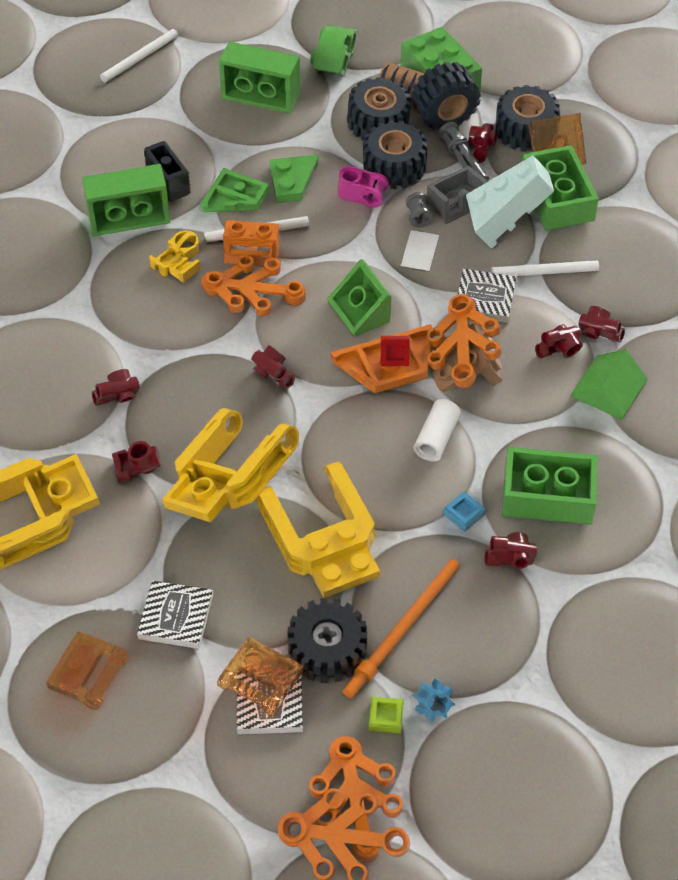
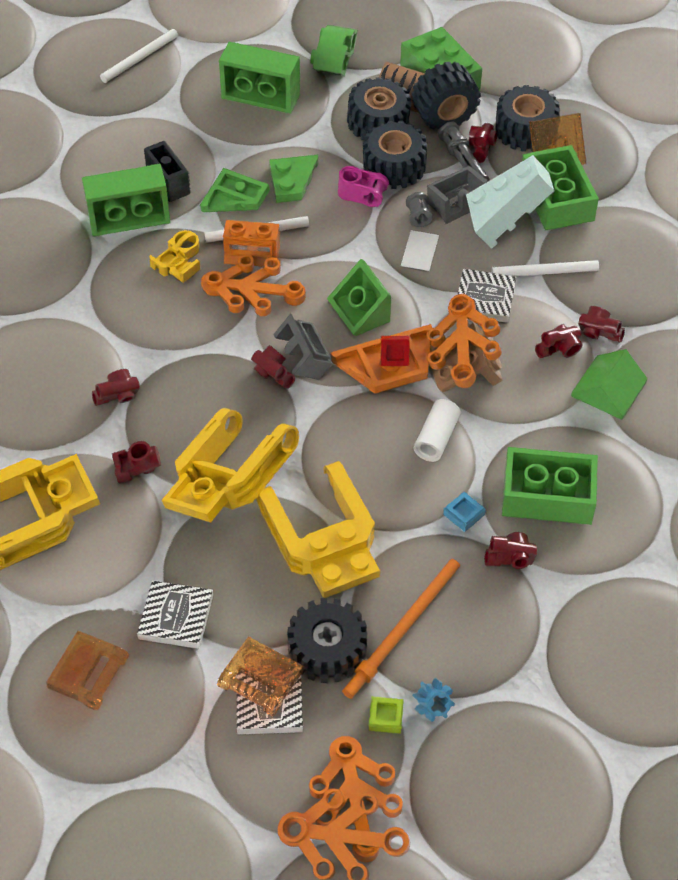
none -> dark grey window [273,313,332,380]

